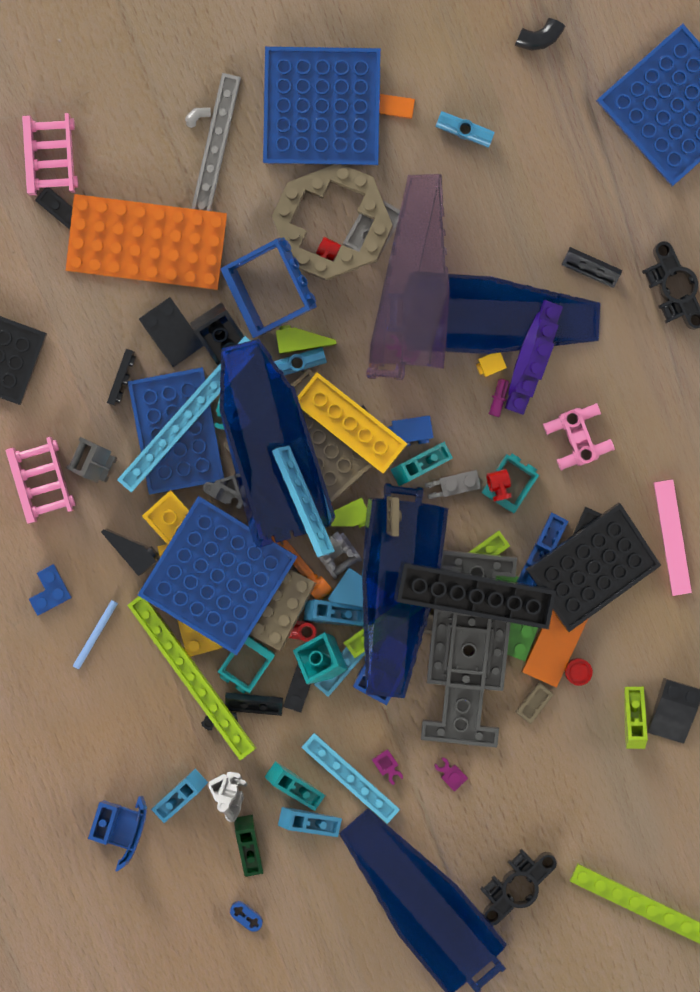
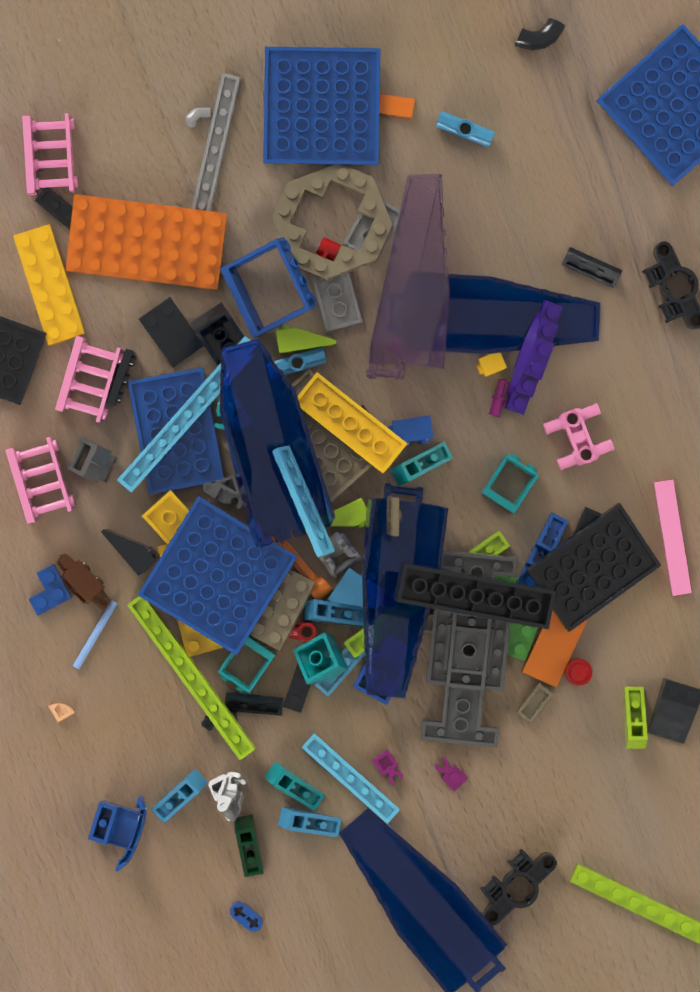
light grey hinge [425,470,481,499] -> none
red piece [486,469,512,502] -> none
none -> yellow plate [13,224,85,346]
none -> light nougat tile [48,703,75,723]
none -> bright pink fence [55,336,124,423]
none -> reddish brown hinge [57,553,111,610]
none -> light grey tile [311,272,363,333]

